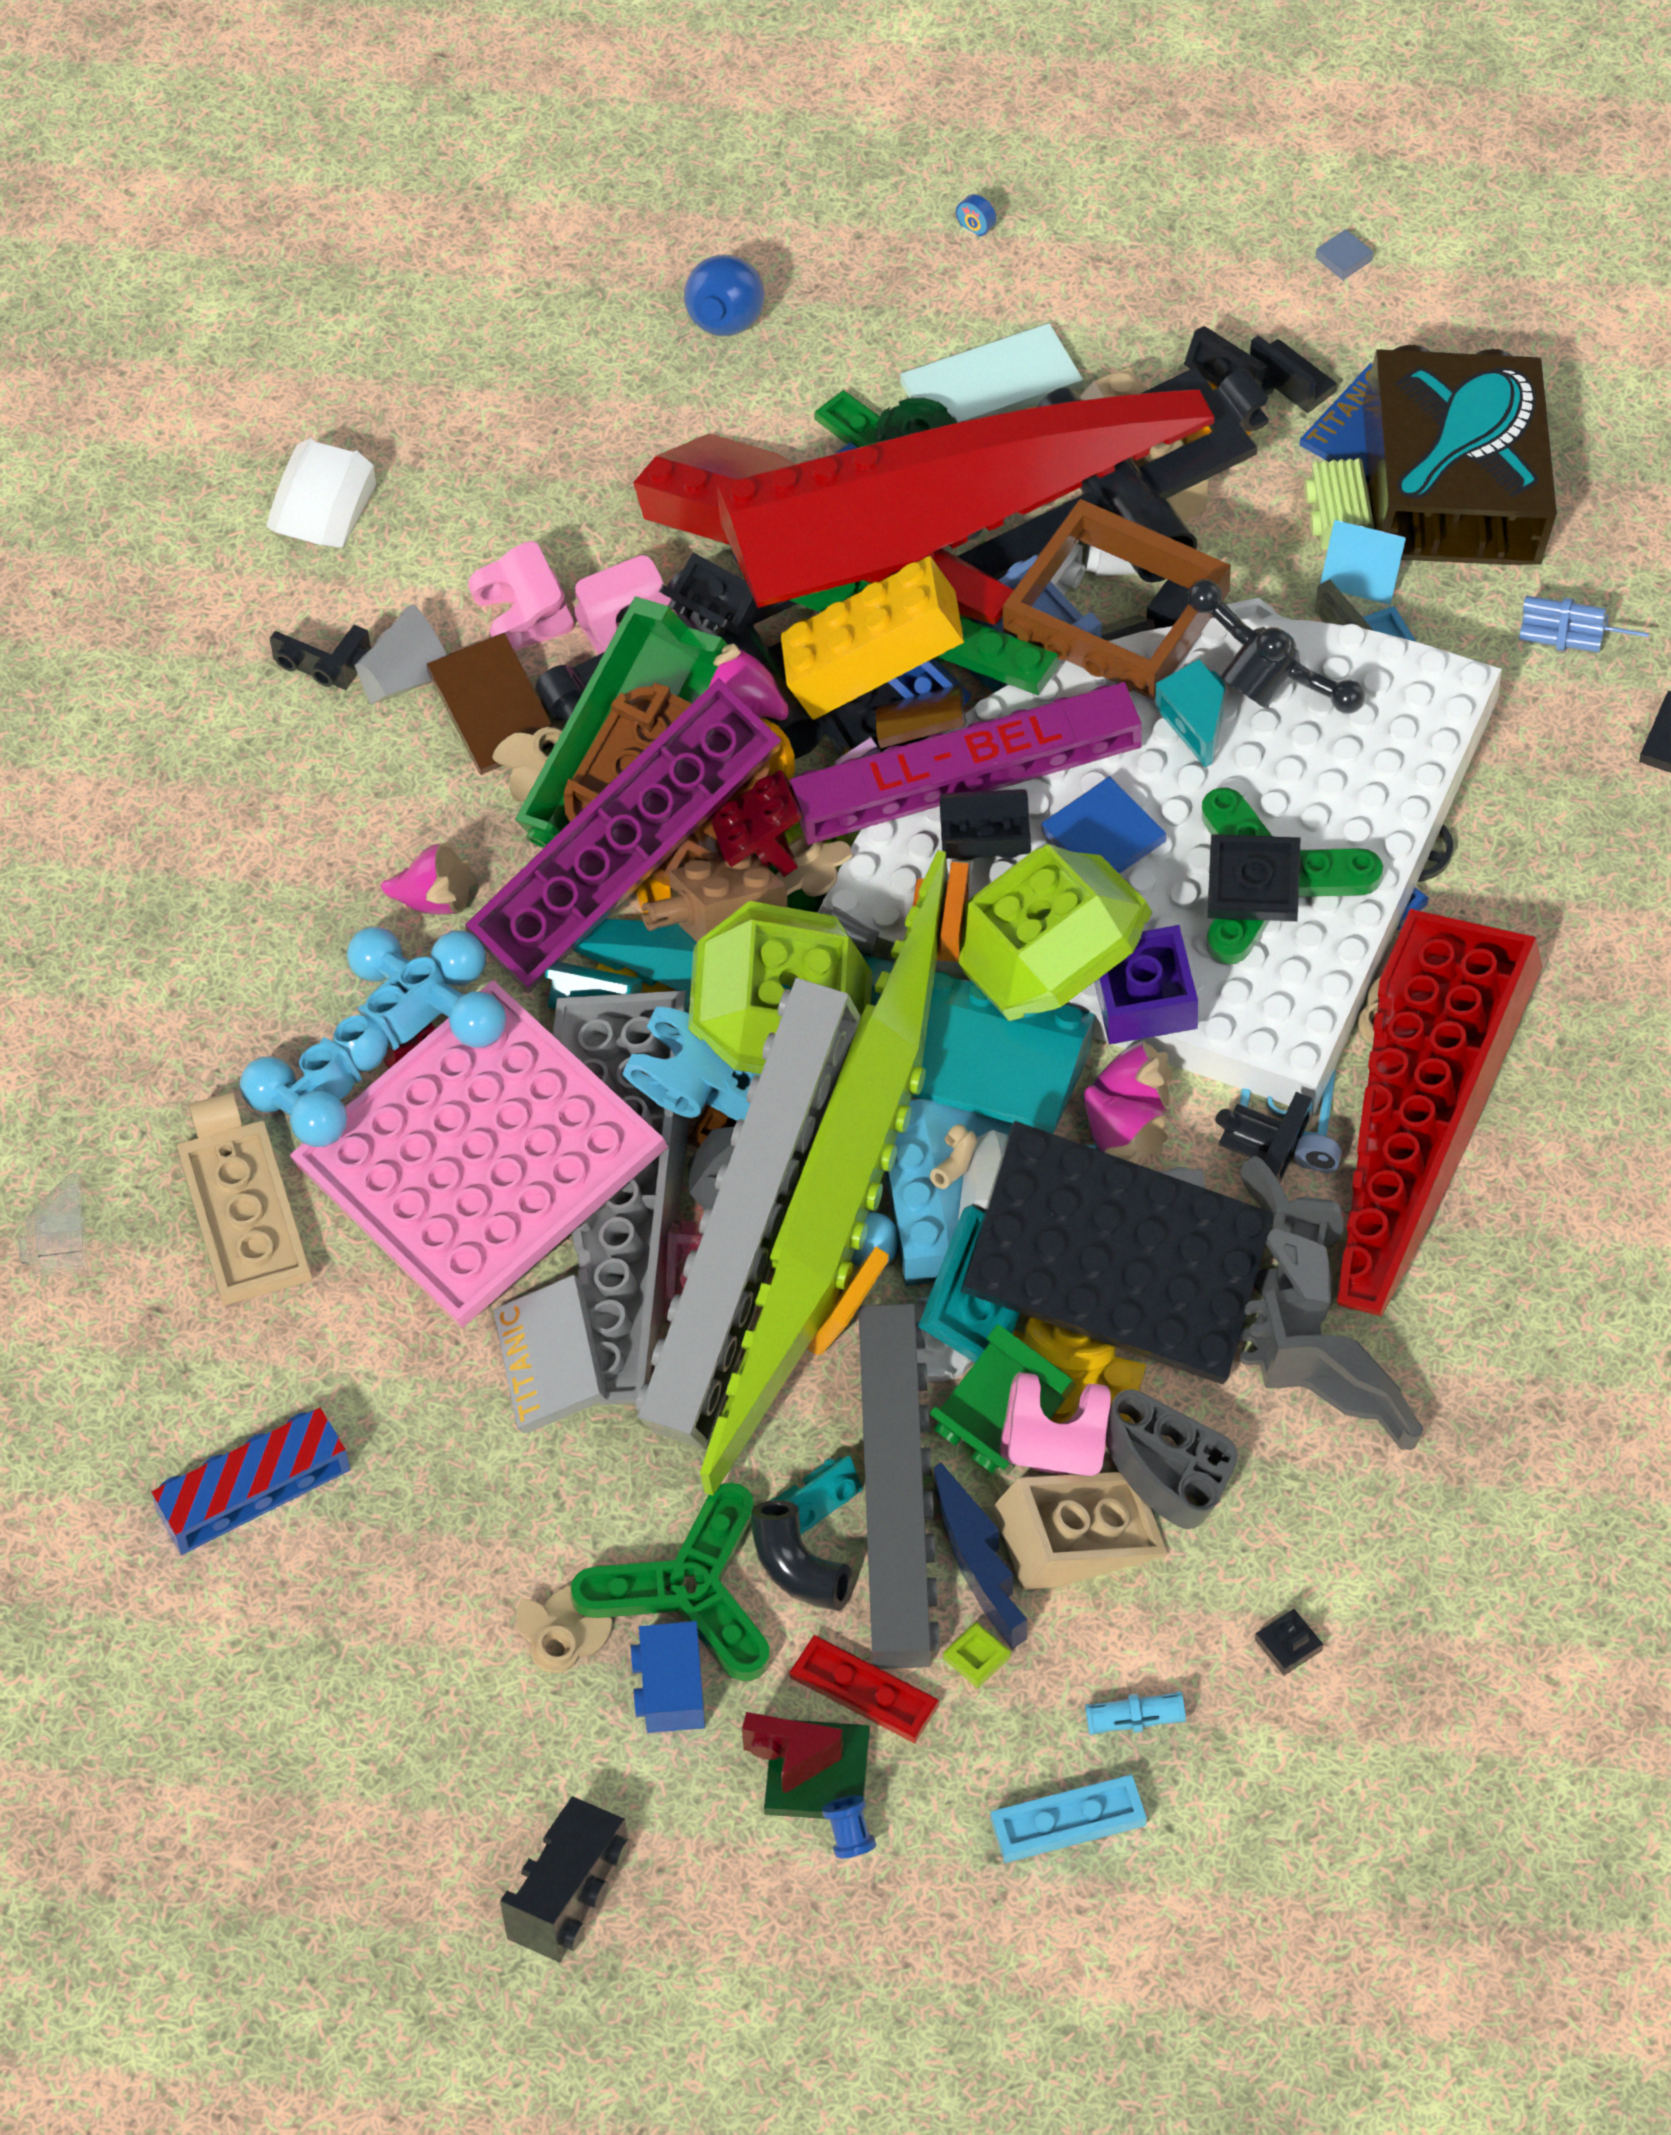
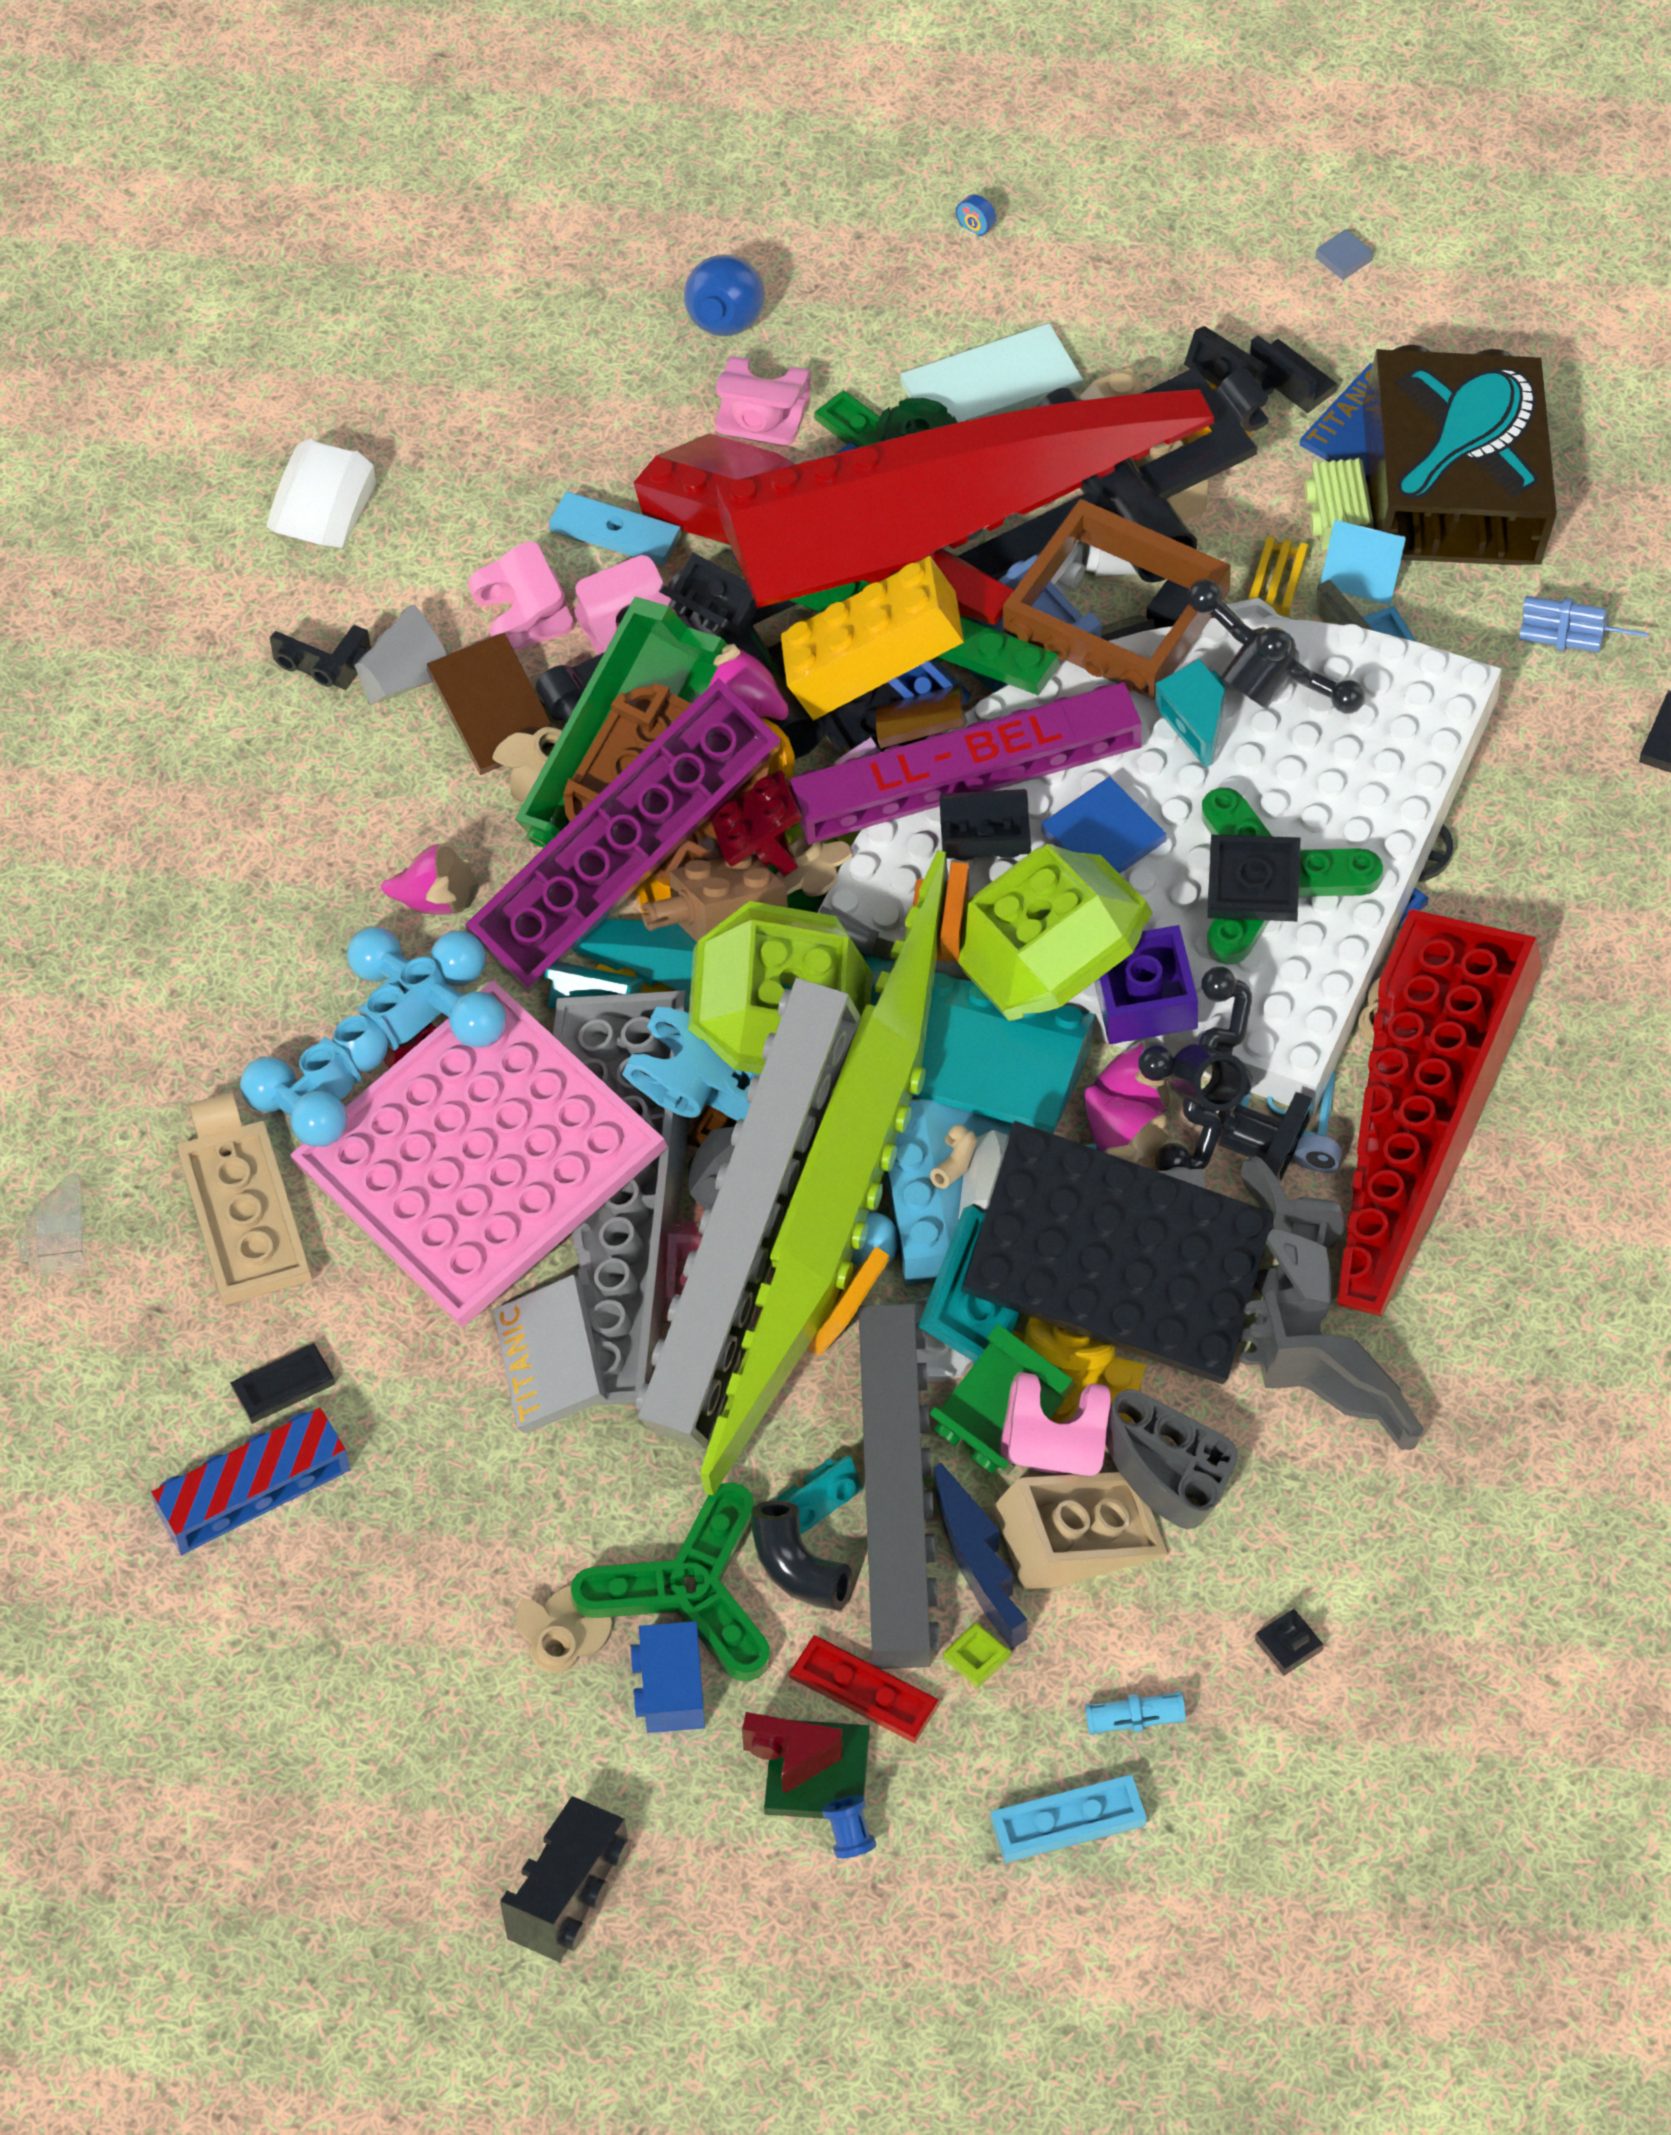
none -> black tile [230,1343,335,1424]
none -> medium azure tile [549,491,681,567]
none -> bright pink piece [715,356,811,445]
none -> black wheel [1138,967,1253,1171]
none -> yellow tile [1248,536,1308,617]

